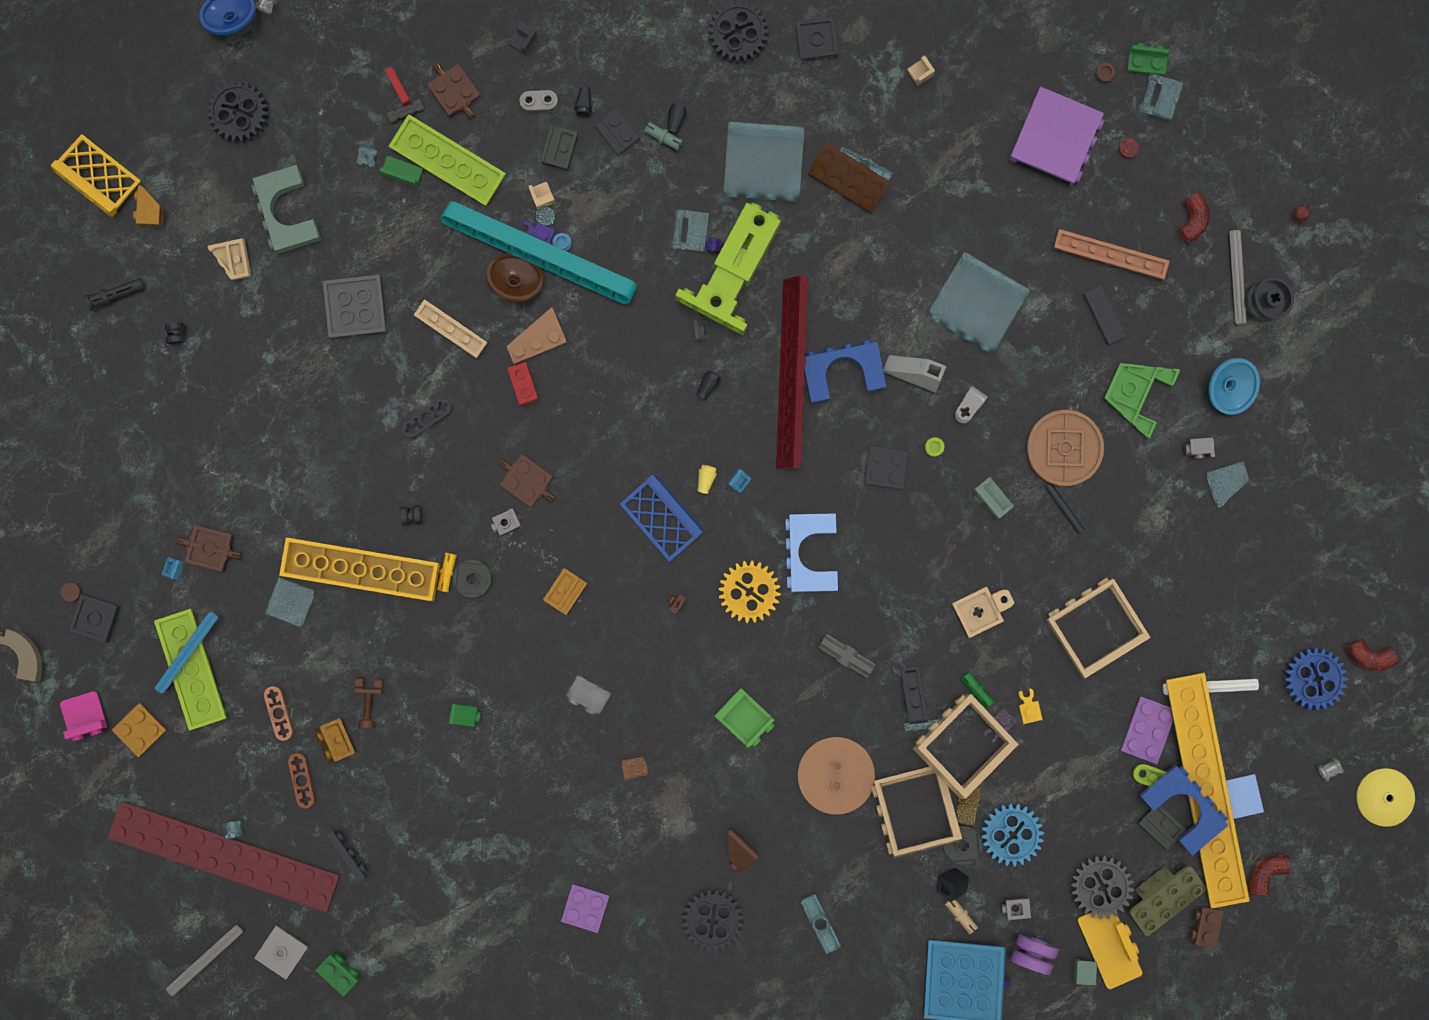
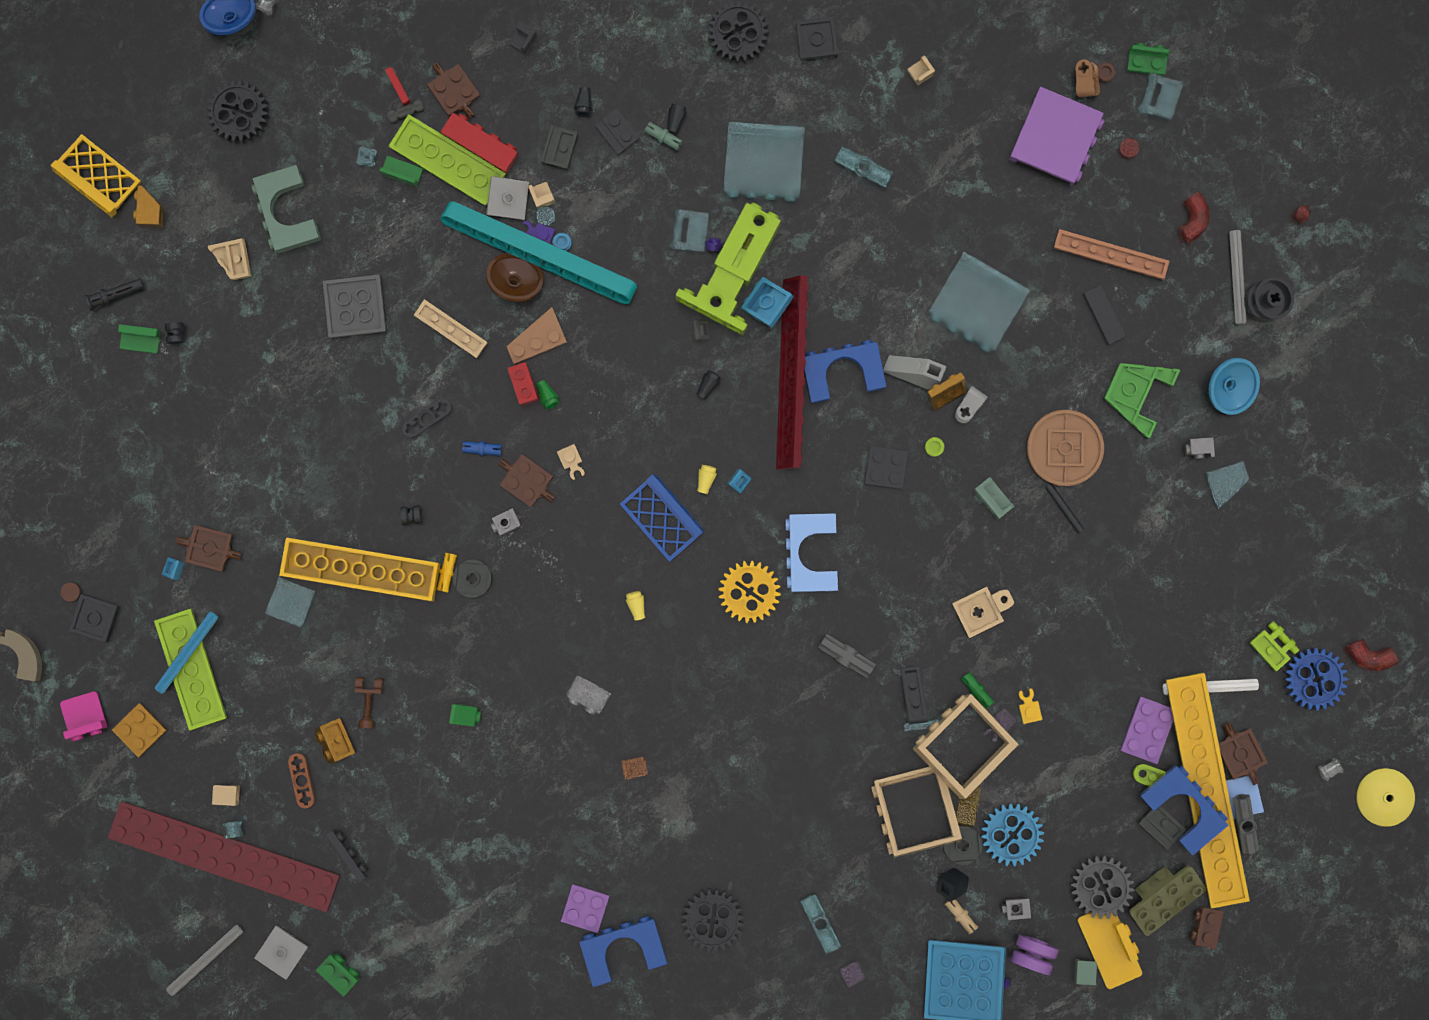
nougat beam [264,686,294,741] -> none
light grey plate [520,90,558,111] -> none
pearl gold plate [543,568,587,615] -> none
reddish brown plate [668,595,686,615] -> none
bright green panel [715,688,775,748] -> none
reddish brown slope [728,828,759,872] -> none
medium nougat plate [798,737,875,814] -> none
reddish brown plate [808,142,891,213] -> none
tan window [1046,578,1151,678] -> none
clear red cylinder [1250,855,1290,895] -> none
none -> green panel [118,324,161,354]
none -> tan panel [212,785,240,806]
none -> red brick [441,113,519,175]
none -> blue pin [462,441,502,456]
none -> light grey plate [486,176,529,220]
none -> green cone [536,380,559,410]
none -> tan plate [557,444,585,480]
none -> blue arch [579,916,668,987]
none -> light yellow cone [625,591,645,620]
none -> dark azure plate [741,277,794,328]
none -> clear purple plate [839,961,865,987]
none -> pearl gold plate [928,373,967,411]
none -> medium nougat piece [1075,59,1100,98]
none -> reddish brown plate [1219,723,1268,785]
none -> dark grey piece [1232,794,1259,854]
none -> lime plate [1249,621,1299,671]

